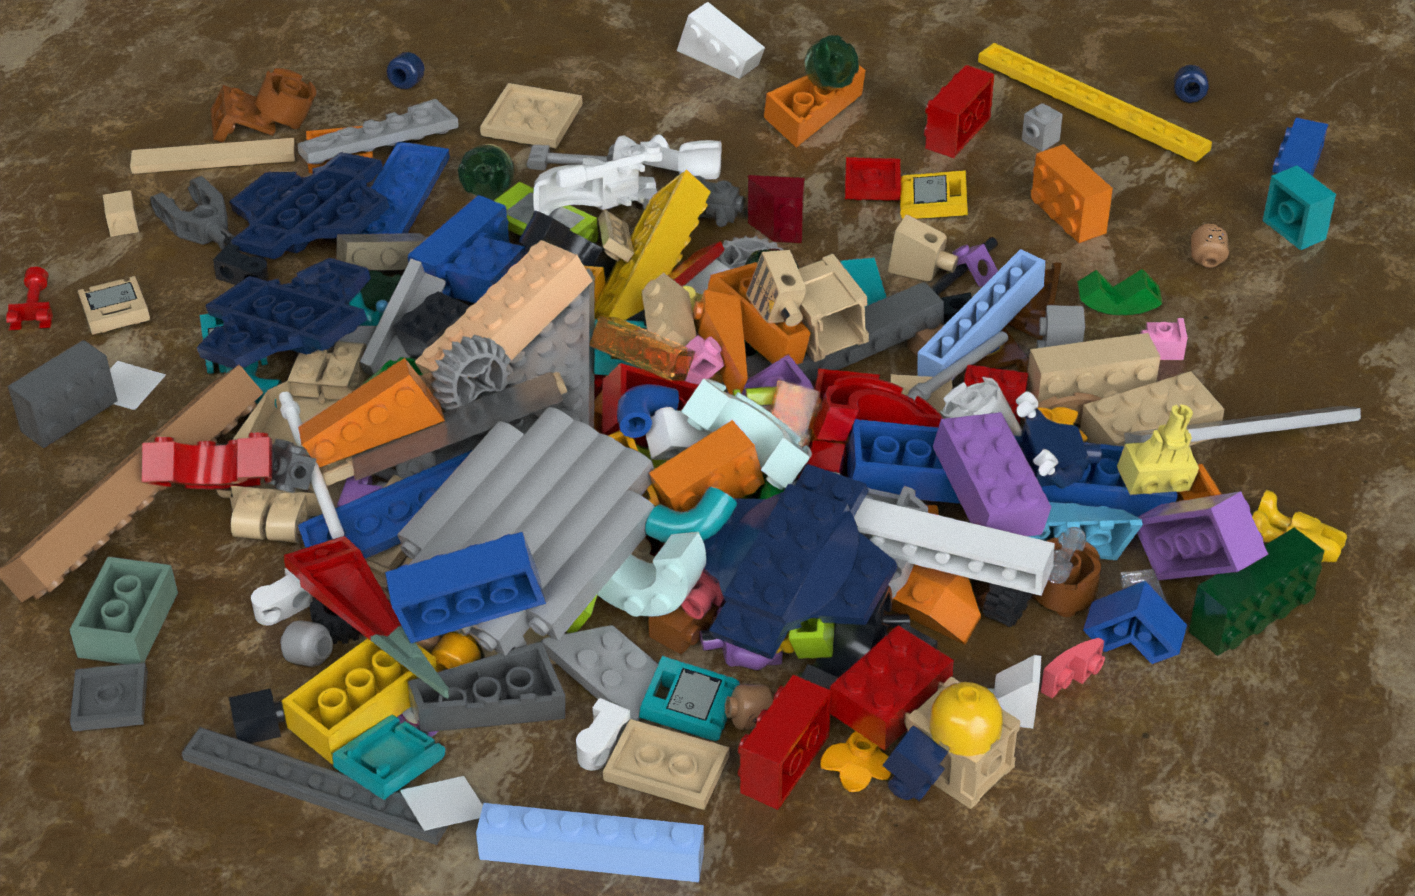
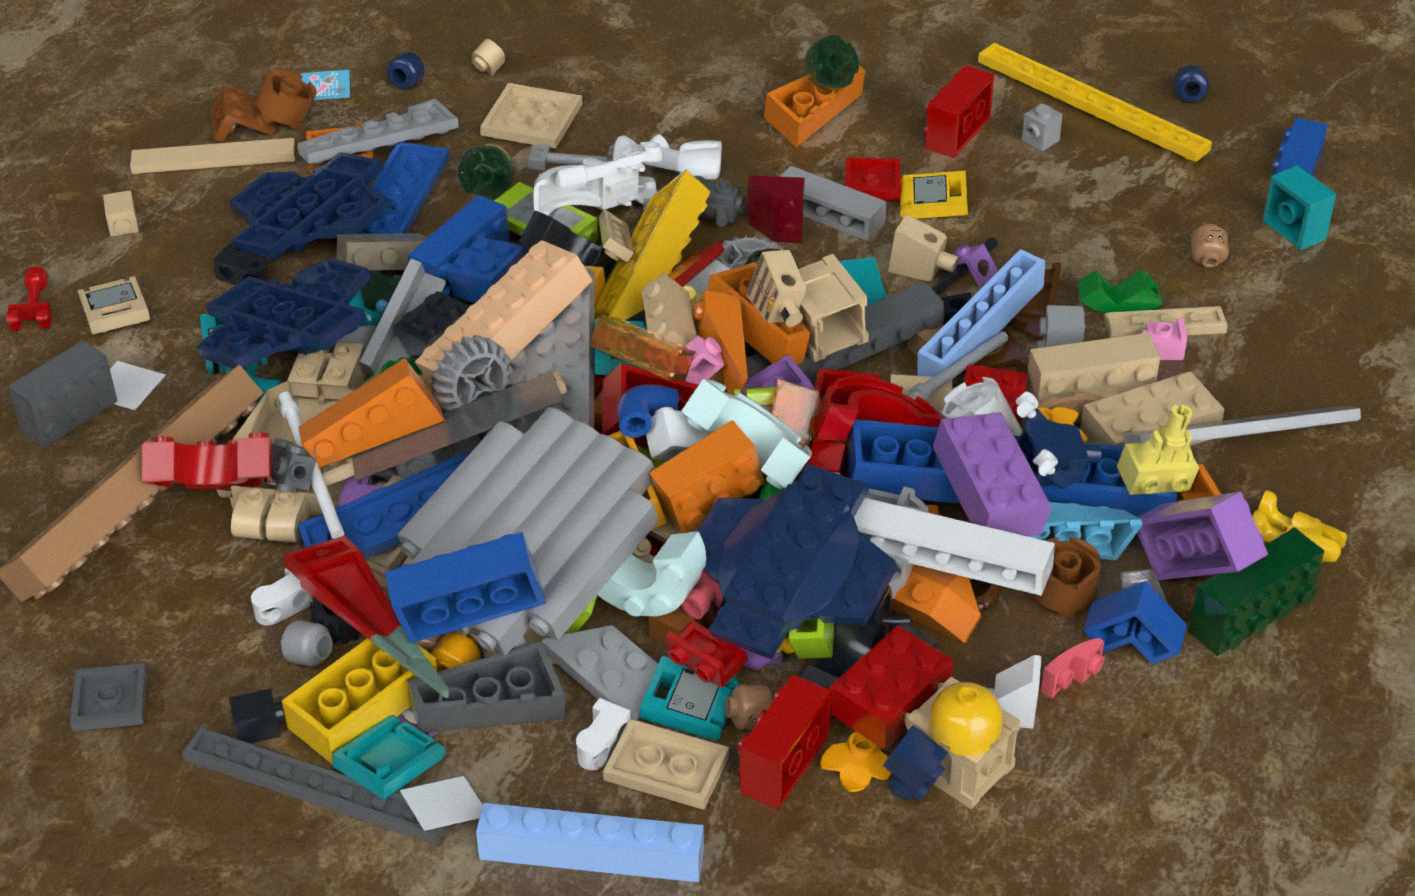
sand green brick [69,557,178,664] -> none
dark grey piece [150,176,235,250] -> none
teal cylinder [645,487,737,543] -> none
white wedge [677,2,765,79] -> none
black tyre [983,583,1032,627] -> none
orange brick [1031,144,1113,243] -> none
clear bar [1048,527,1086,584] -> none
none -> medium azure sticker [301,70,350,100]
none -> tan plate [472,39,505,76]
none -> red bracket [665,621,748,688]
none -> light grey brick [780,166,887,241]
none -> tan tile [1104,306,1228,338]

